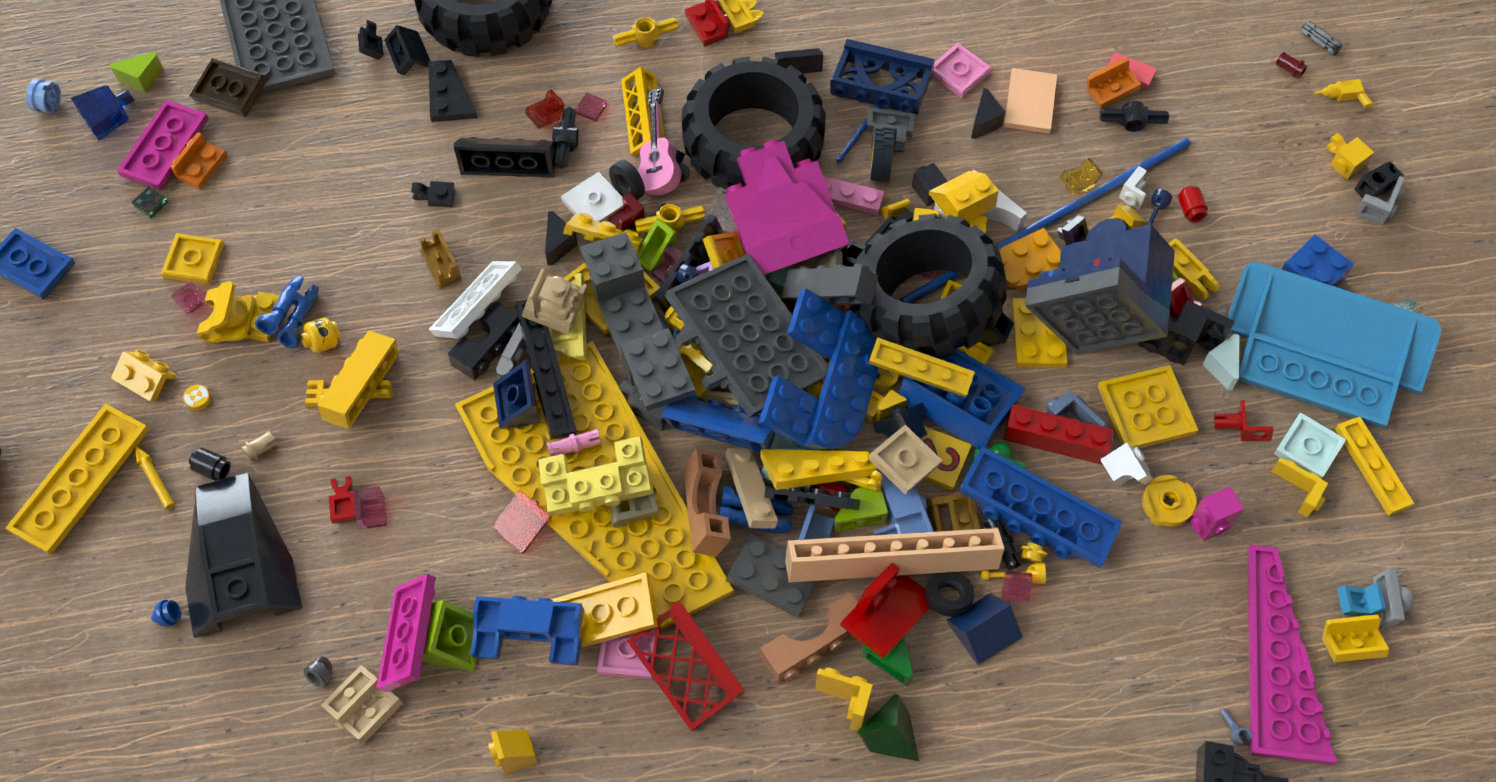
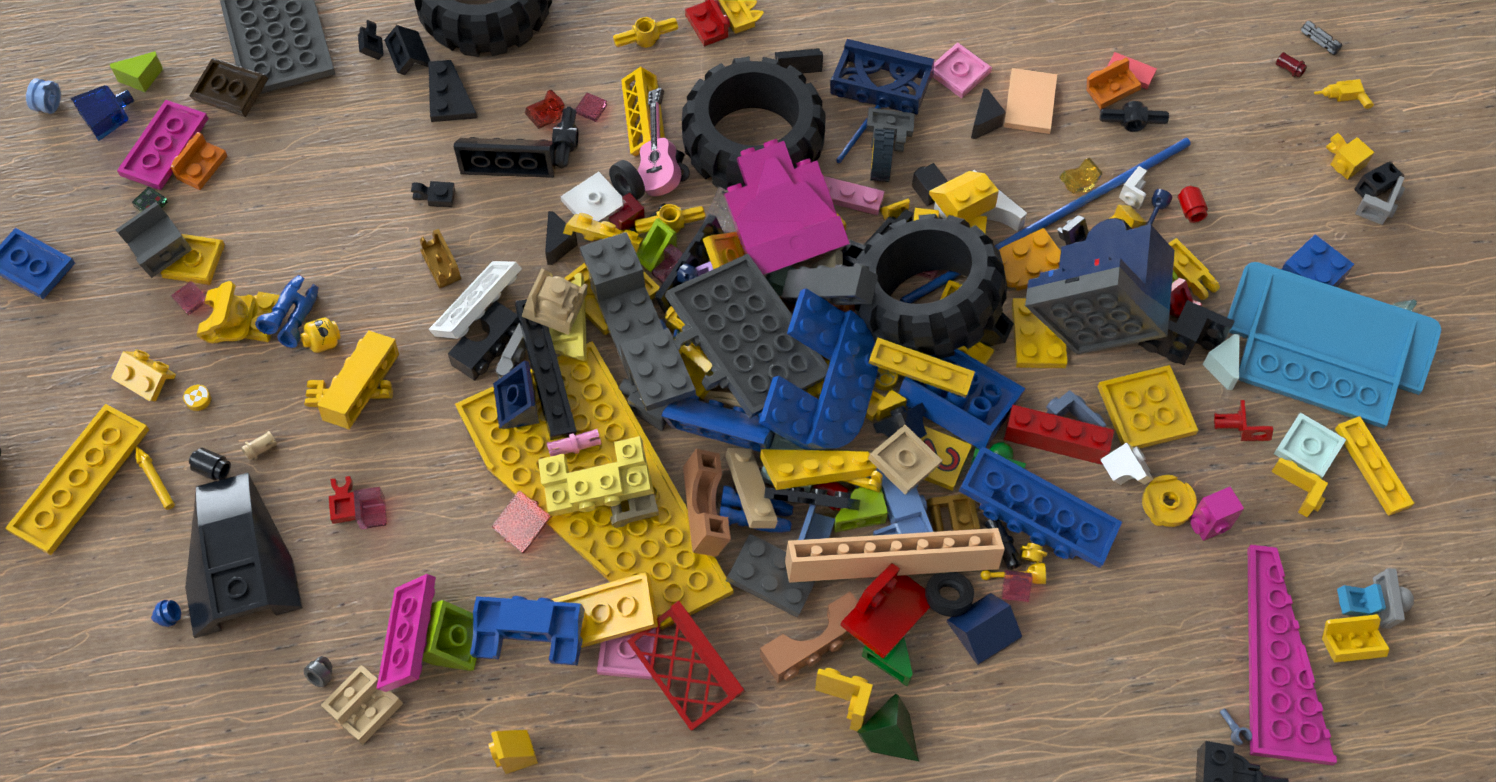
none -> dark grey panel [116,202,193,278]

